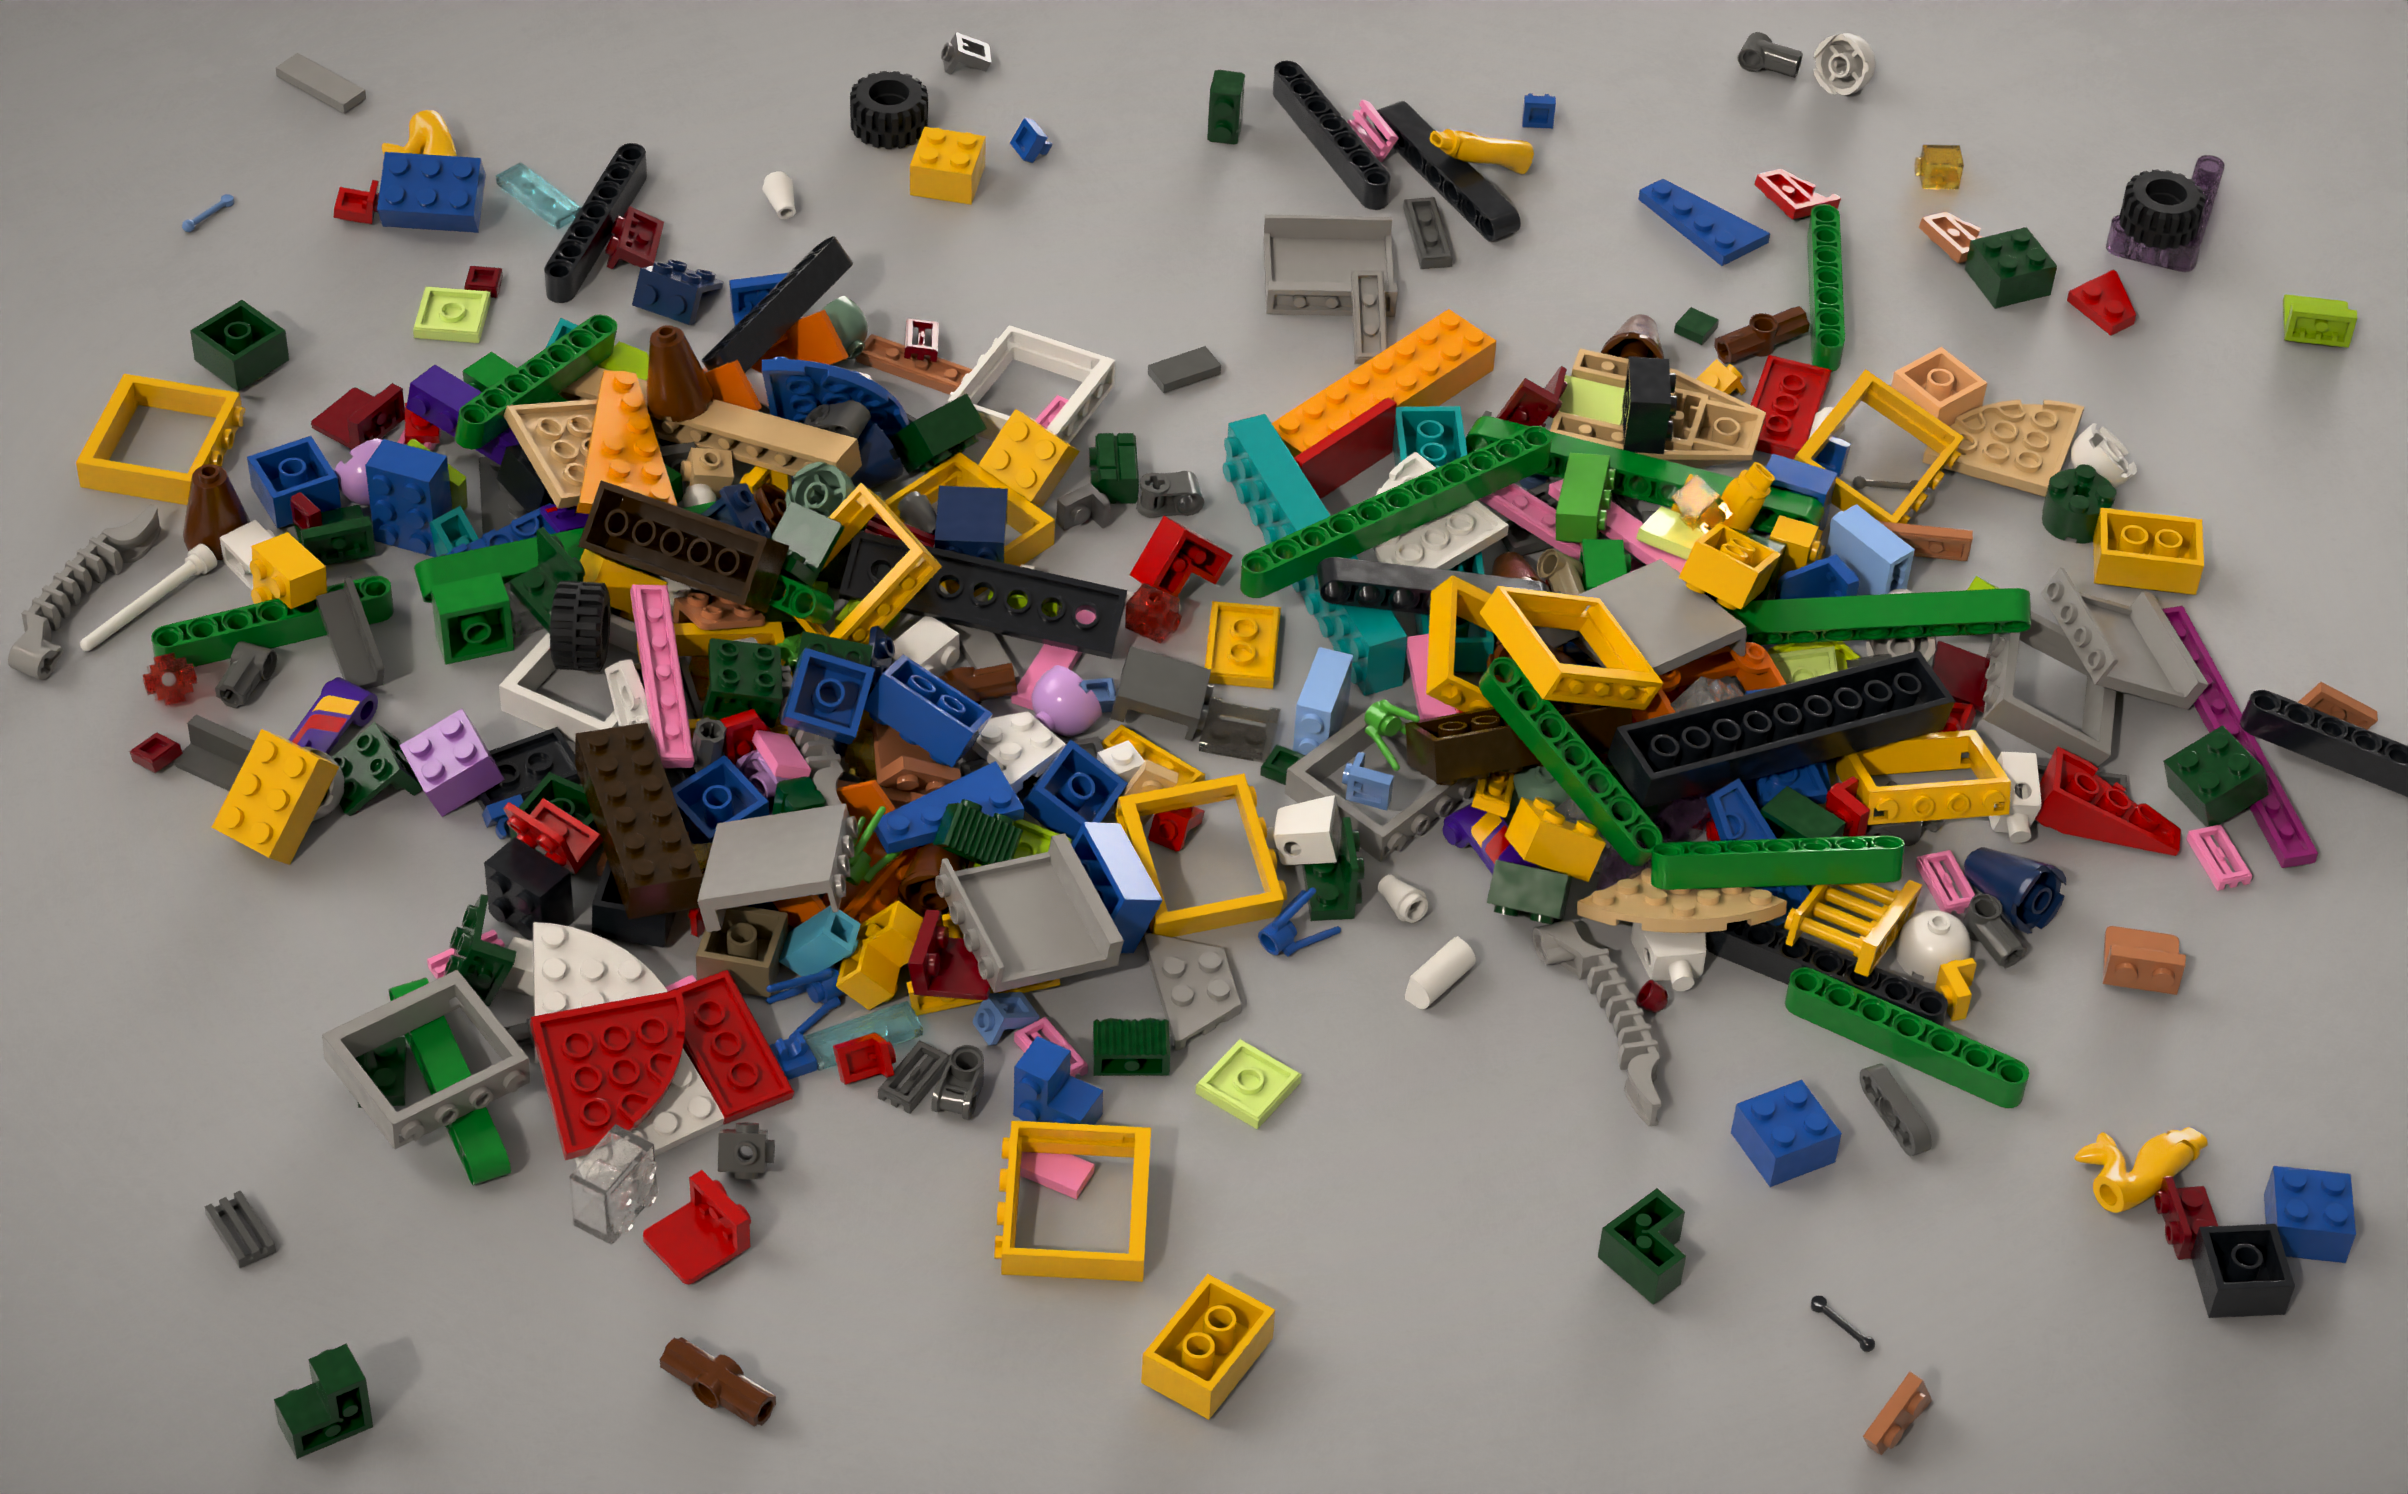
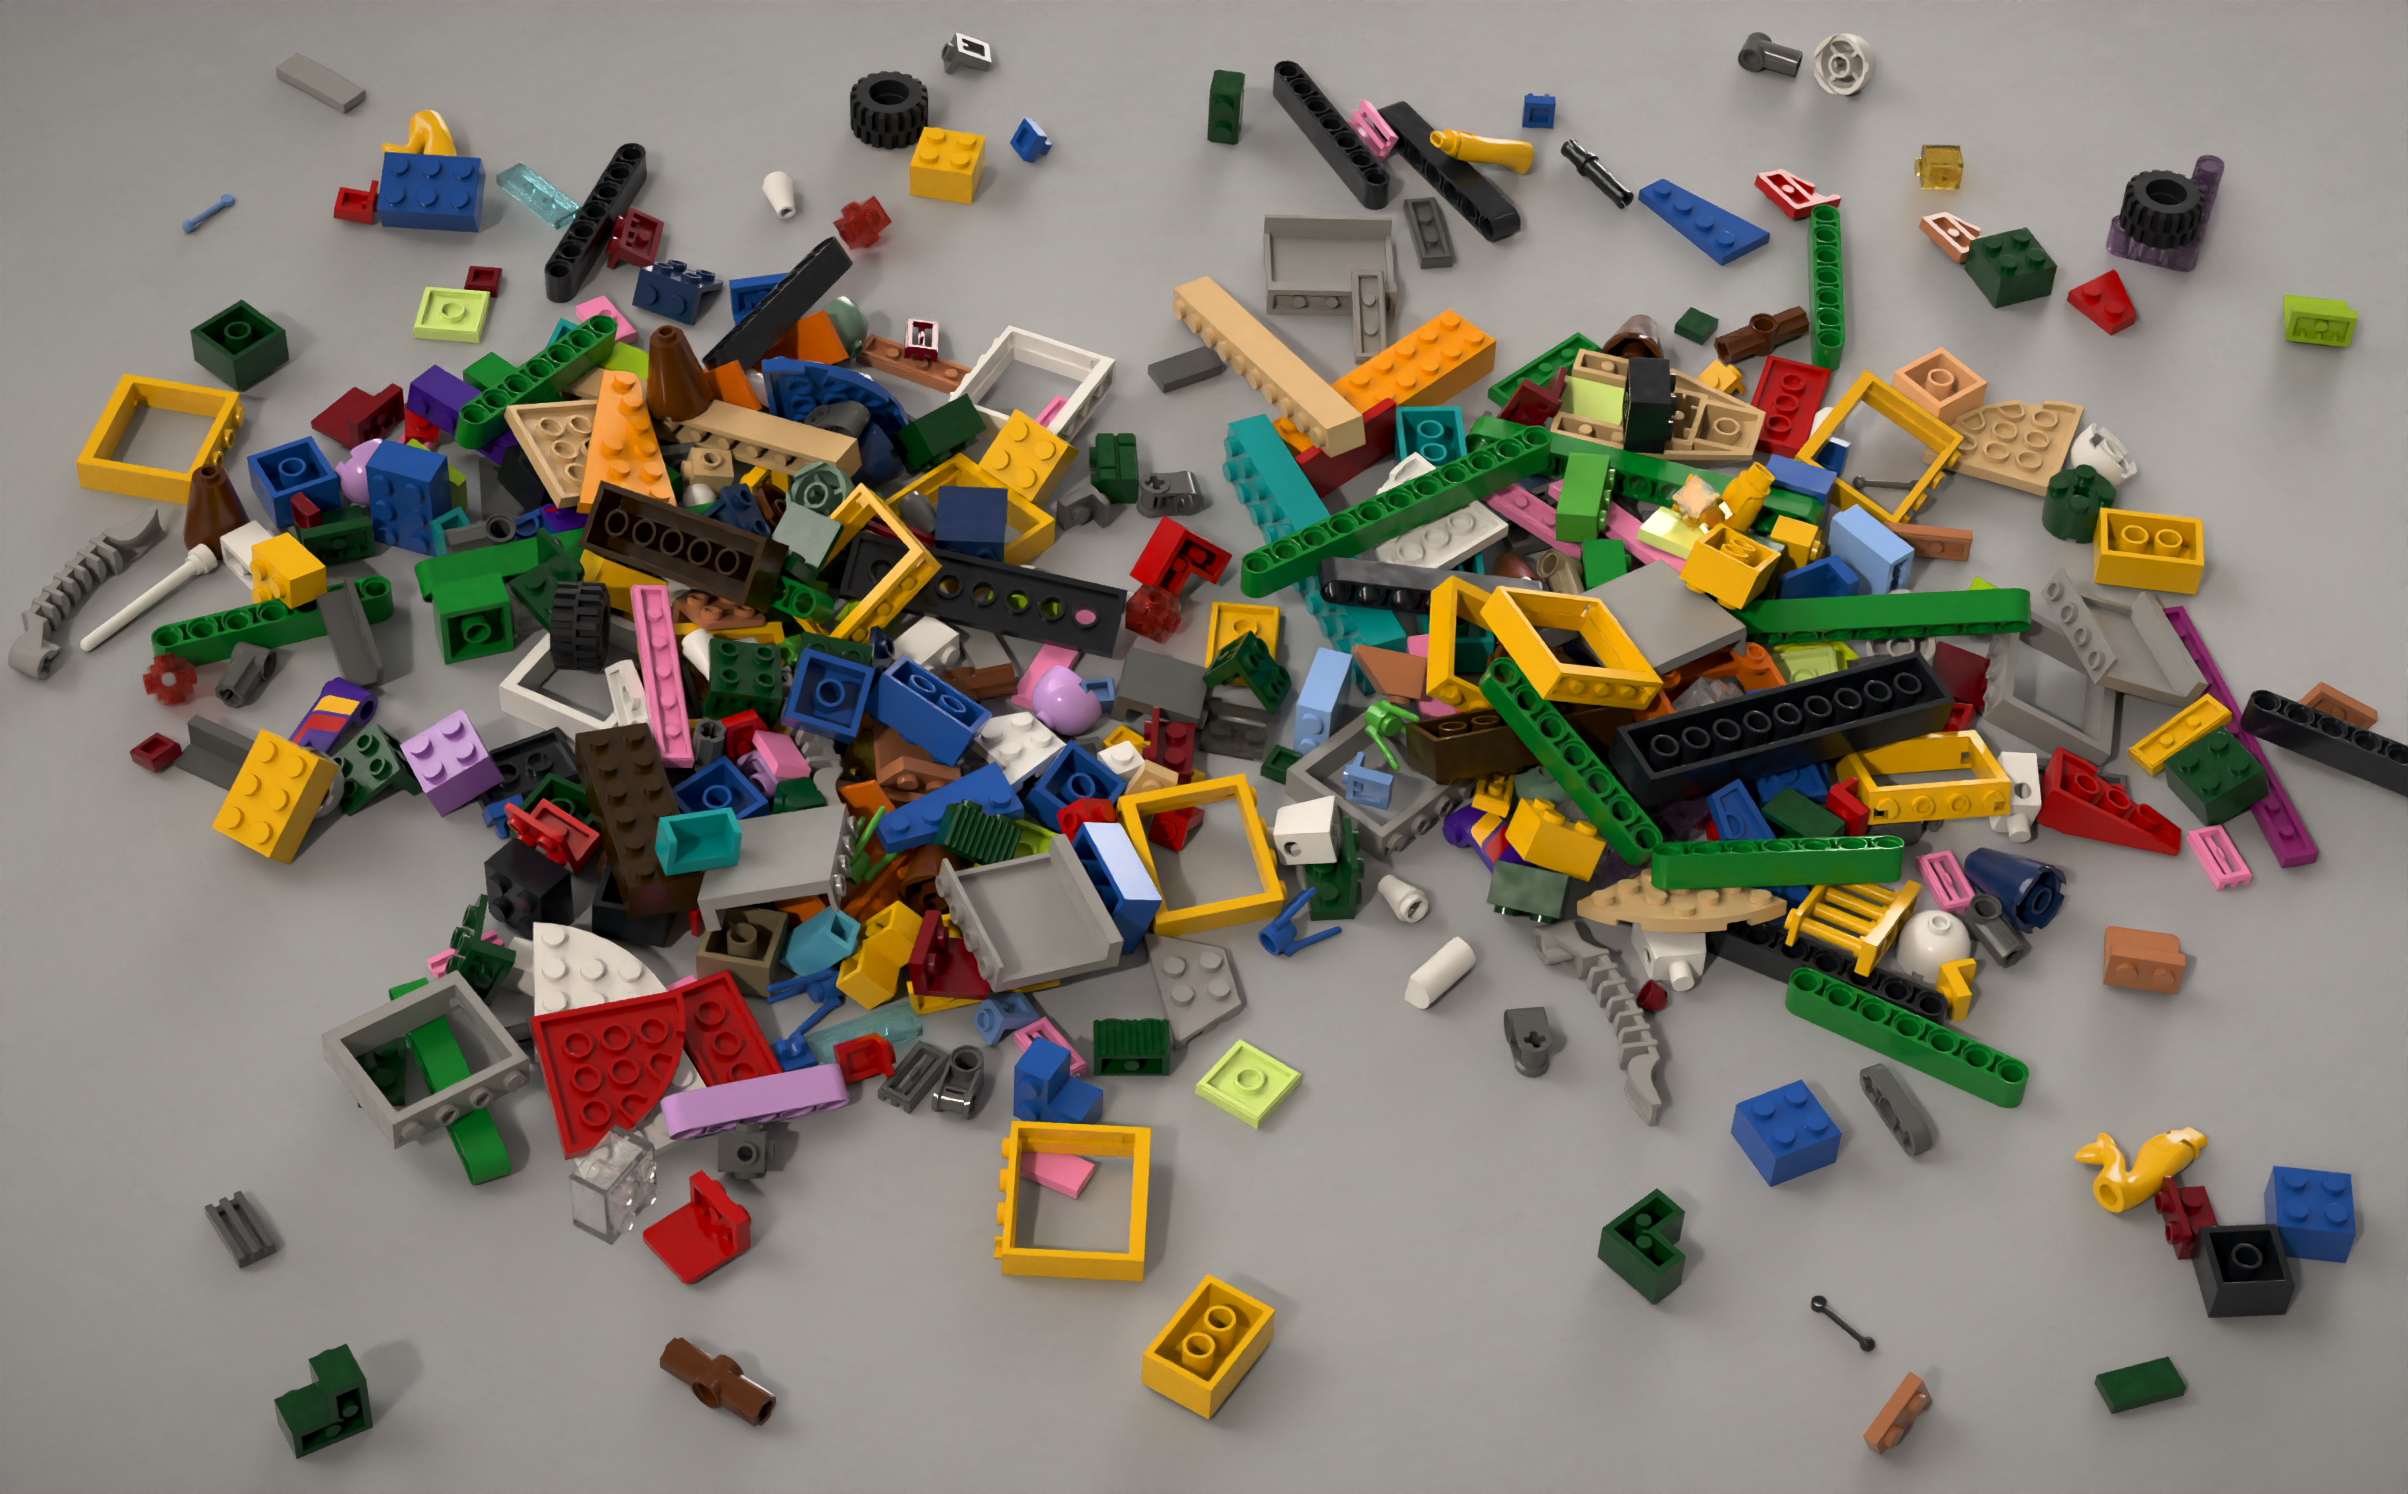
none -> dark grey piece [444,514,516,555]
none -> bright pink plate [575,295,637,346]
none -> teal panel [655,807,743,876]
none -> lavender beam [660,1063,850,1140]
none -> white cone [681,629,715,682]
none -> clear red brick [833,196,892,249]
none -> red bracket [1057,797,1117,844]
none -> dark red bracket [1142,707,1195,784]
none -> tan brick [1172,275,1366,458]
none -> dark green bracket [1202,630,1292,715]
none -> nougat slope [1351,644,1427,706]
none -> green tile [1487,332,1602,408]
none -> dark grey piece [1504,1006,1552,1077]
none -> black pin [1561,139,1634,209]
none -> dark green tile [2094,1357,2186,1414]
none -> yellow tile [2128,693,2232,777]

